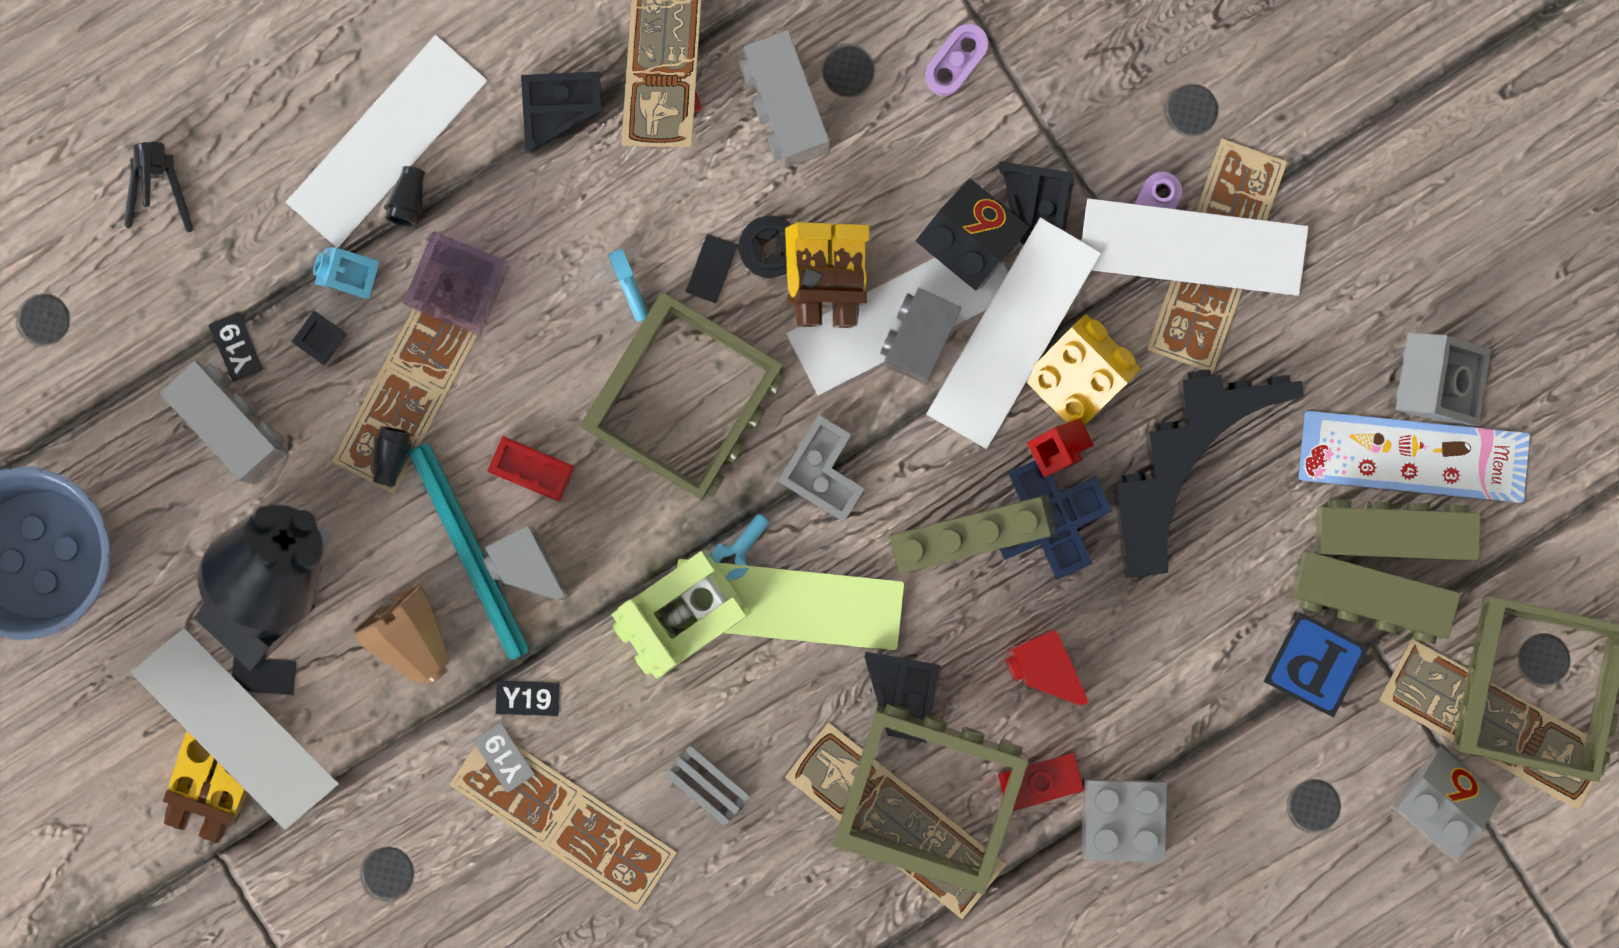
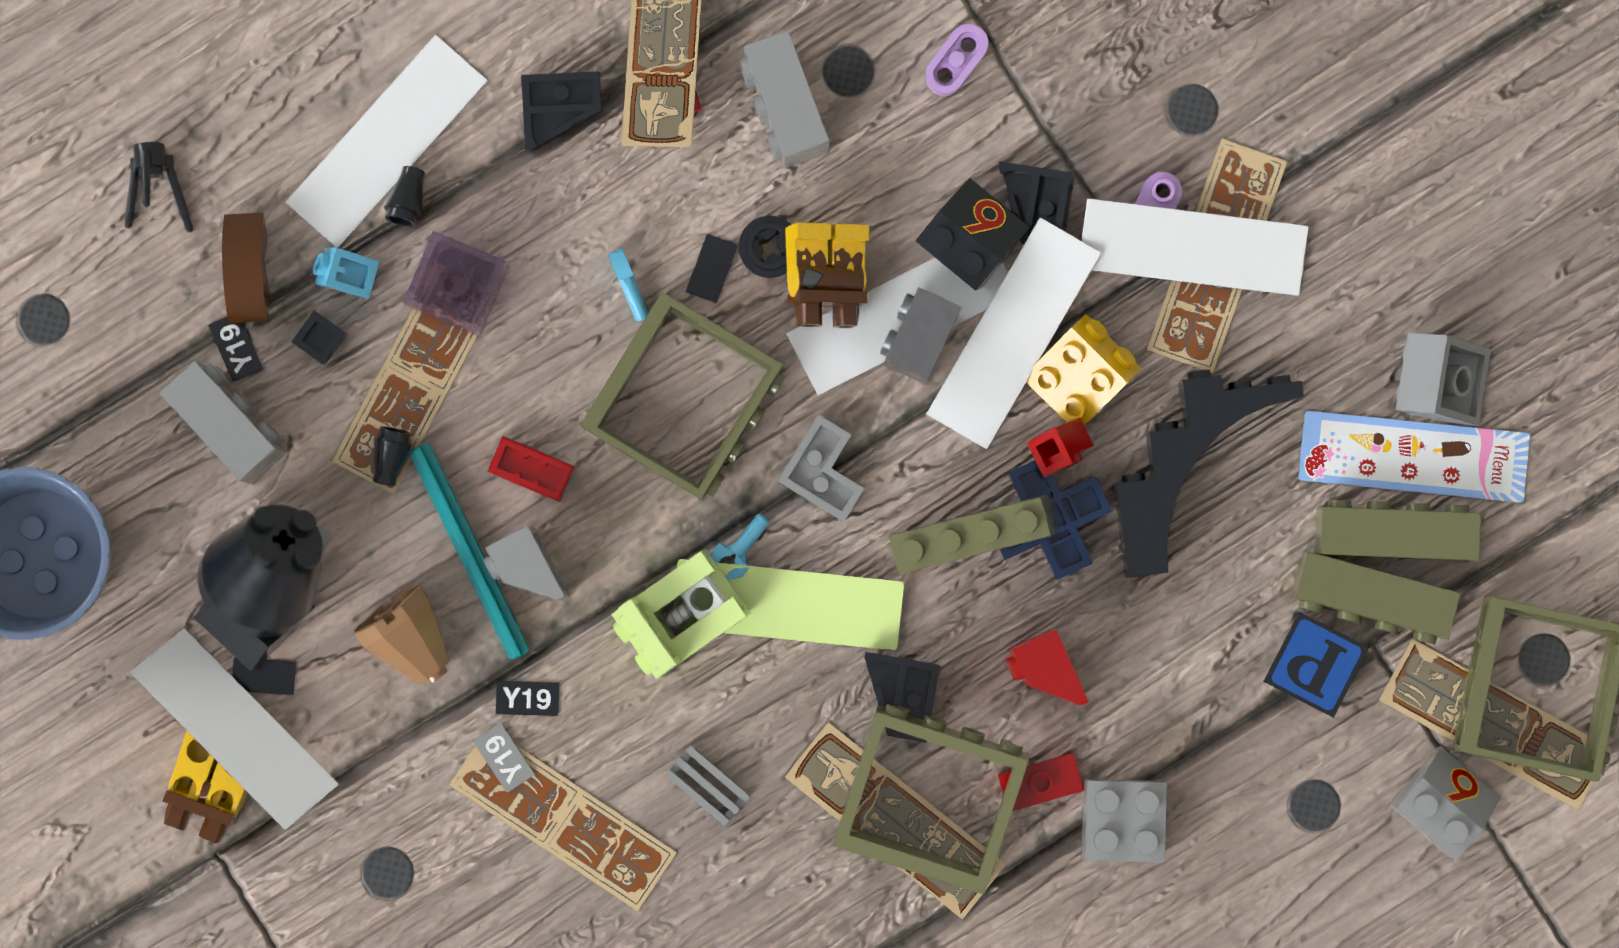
none -> reddish brown brick [222,212,271,323]

